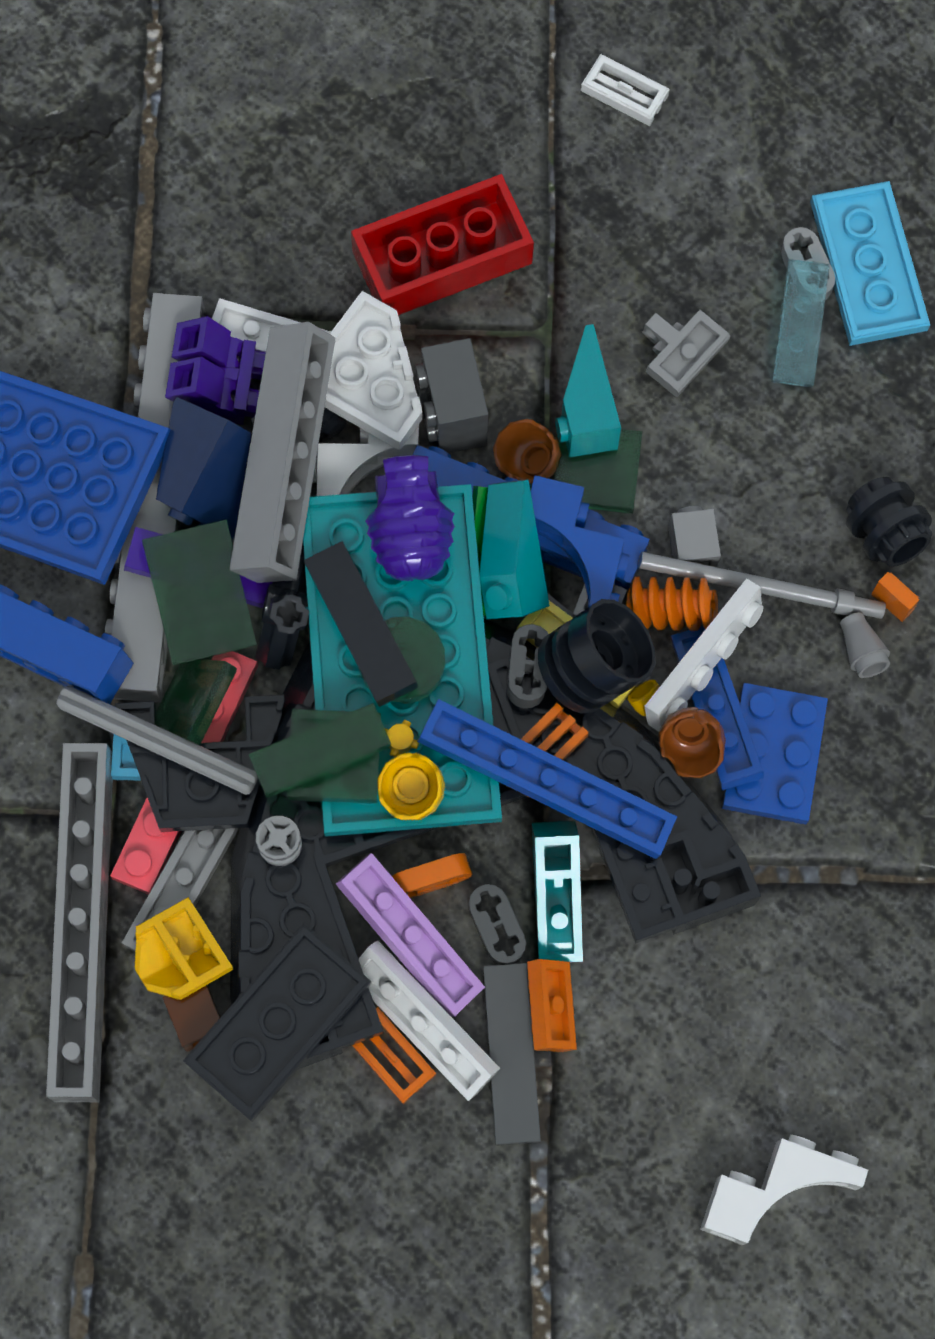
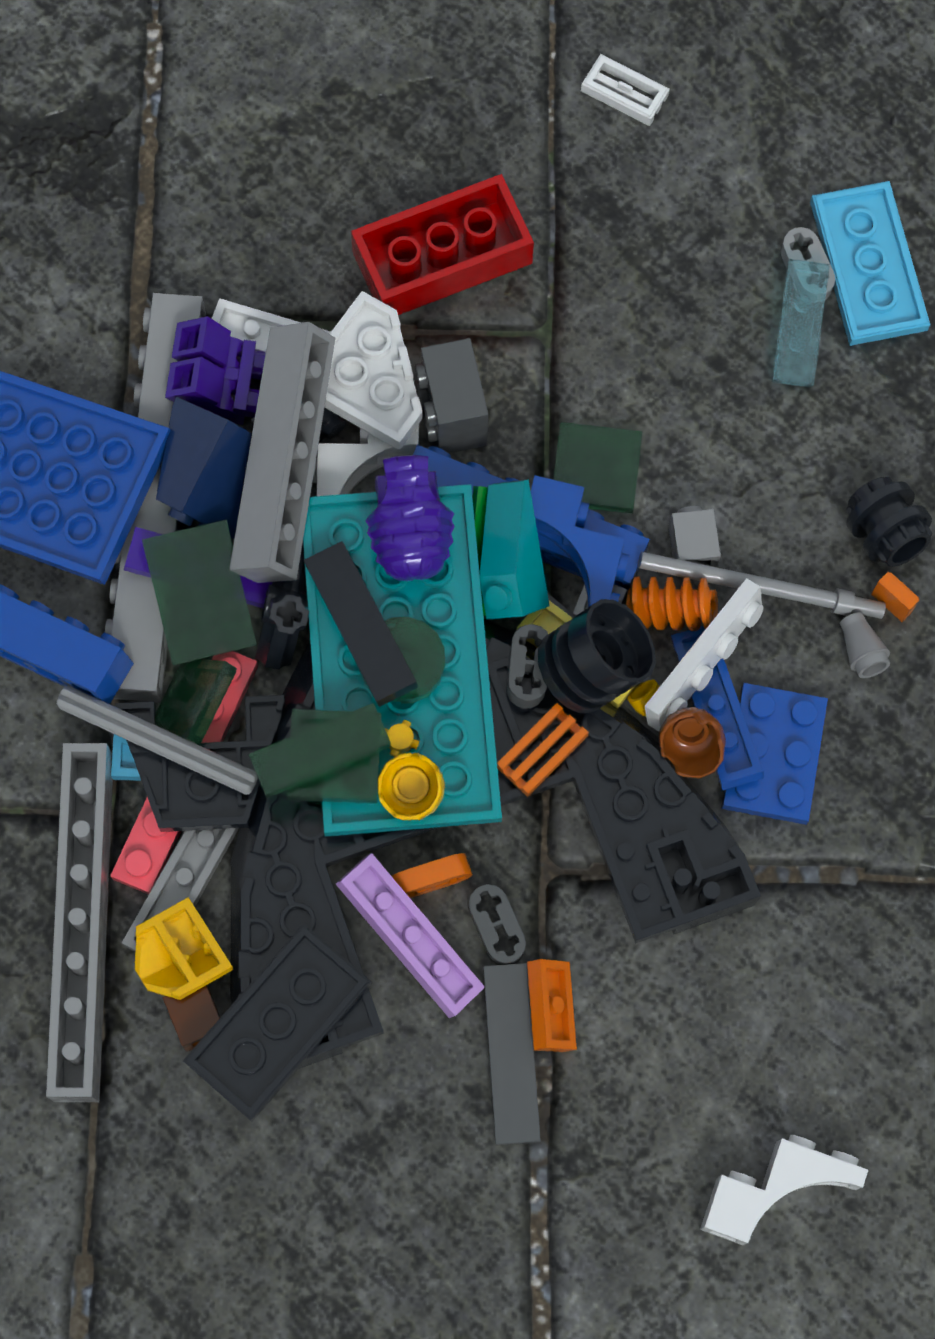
light grey wheel [256,816,302,866] -> none
orange tile [351,1007,436,1104] -> none
white plate [359,940,501,1101] -> none
blue plate [417,699,677,859] -> none
dark orange hair [493,419,561,485] -> none
teal slope [532,821,583,962] -> none
teal slope [555,324,621,457] -> none
light grey hinge [642,310,731,398] -> none

